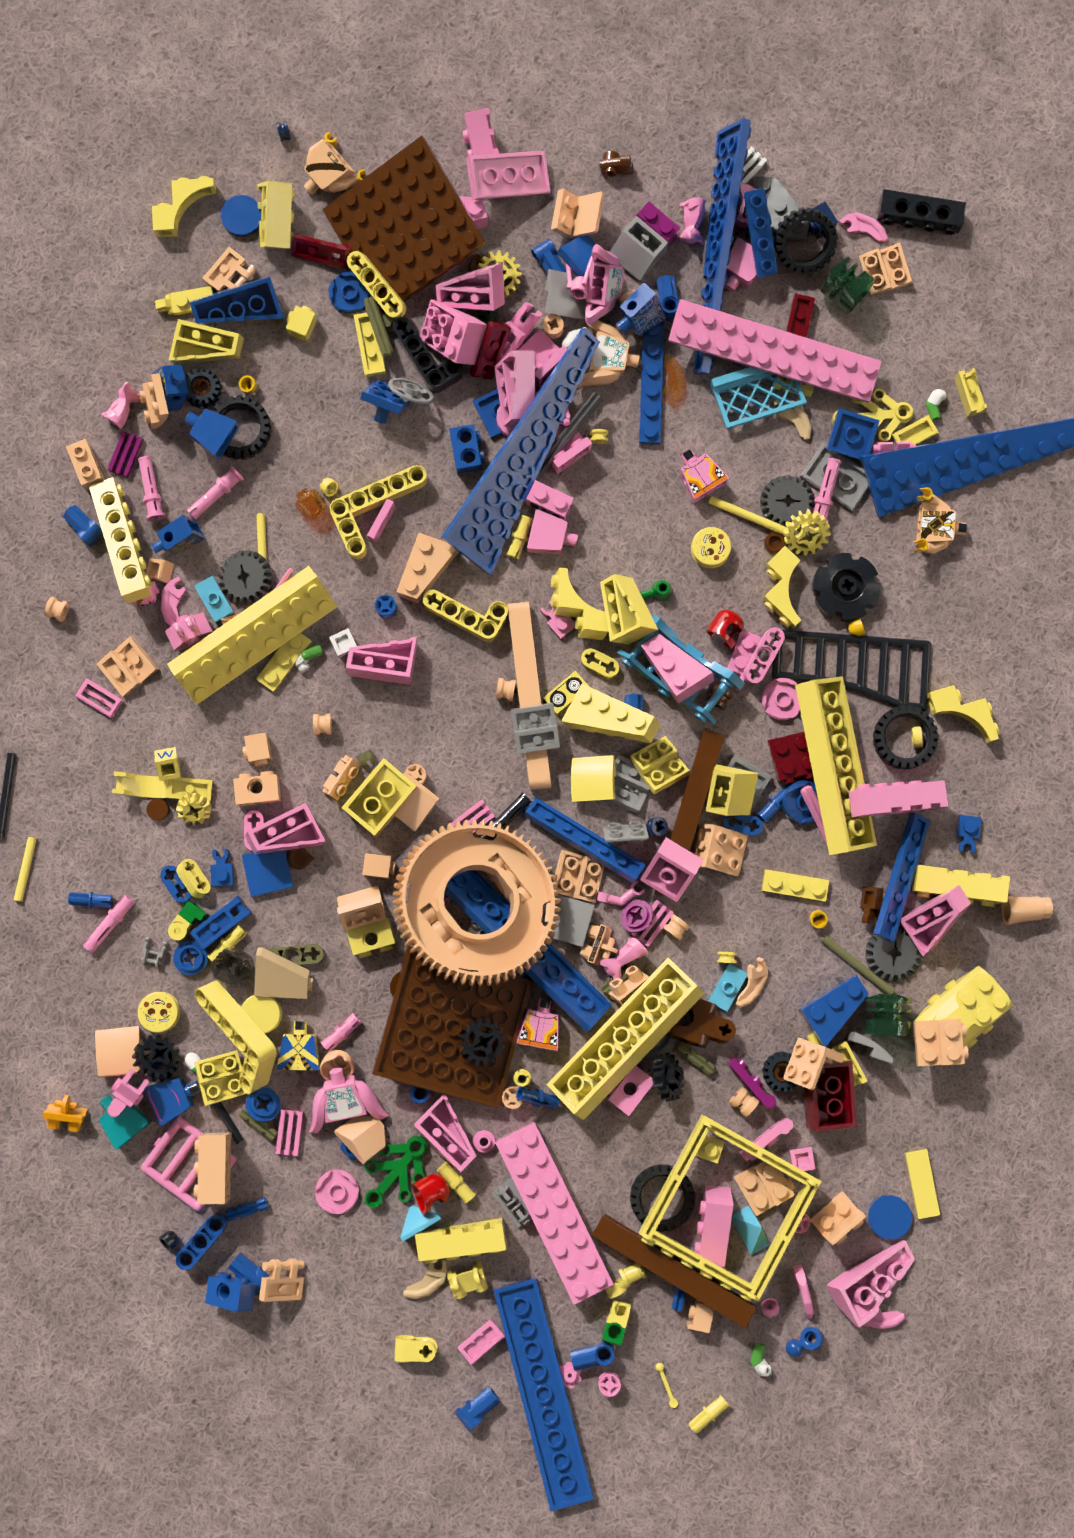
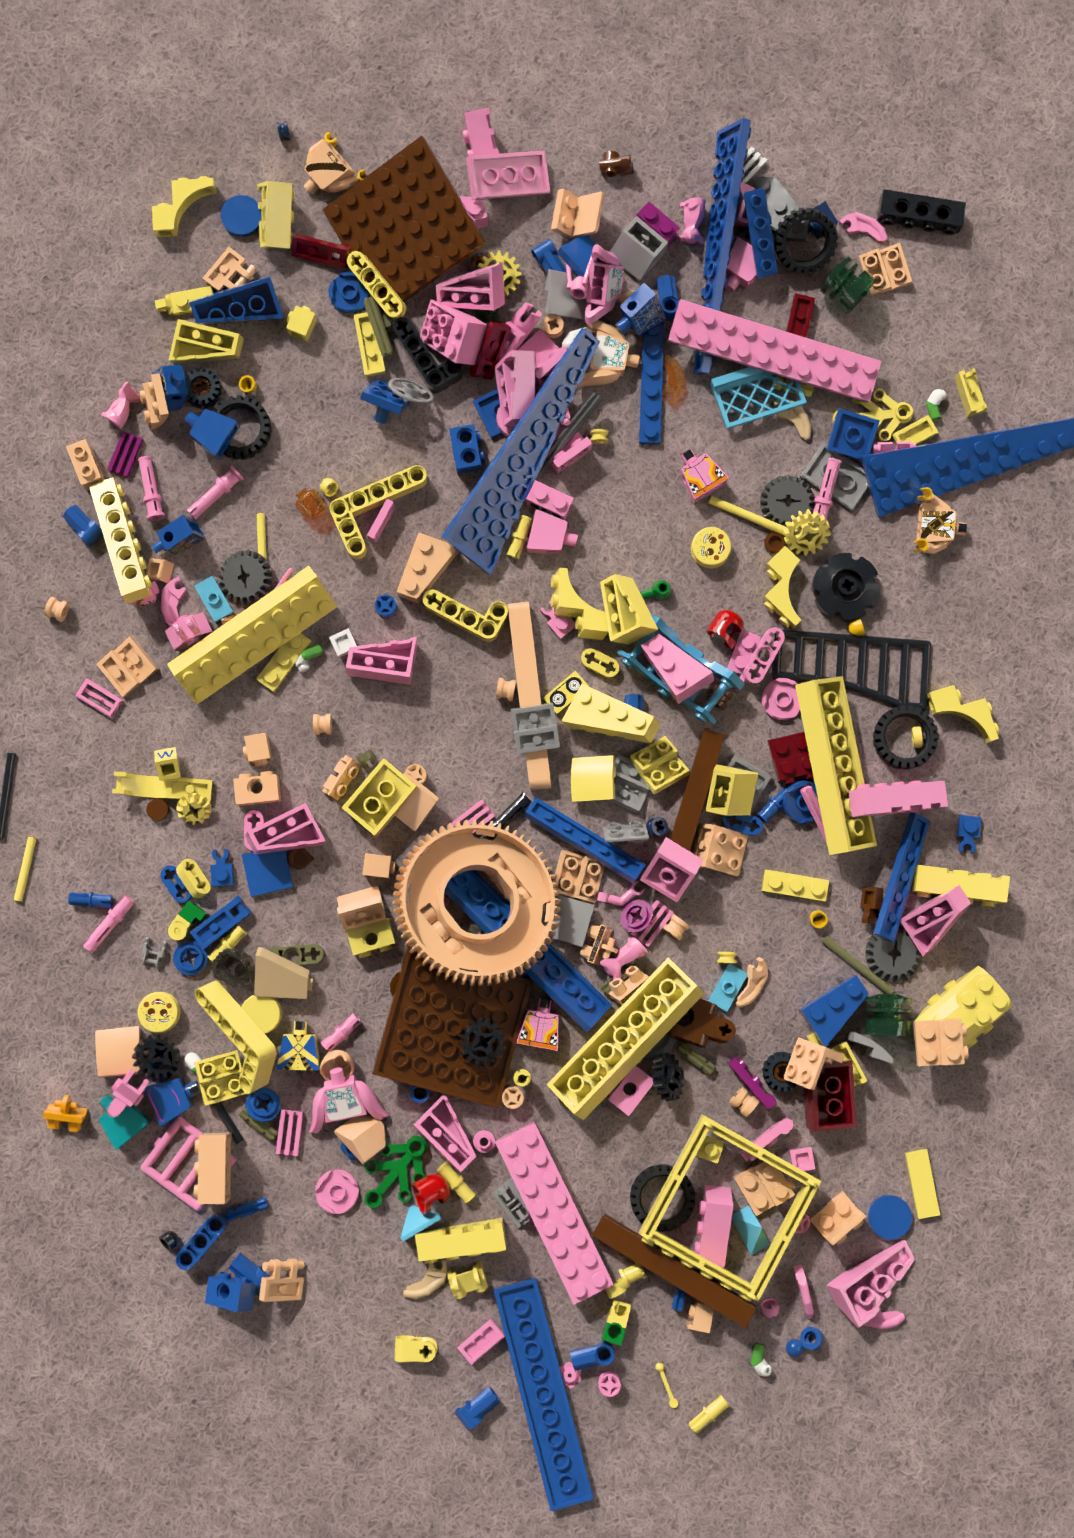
blue pin [516,1086,560,1109] -> none
light nougat plant [1001,896,1053,926] -> none

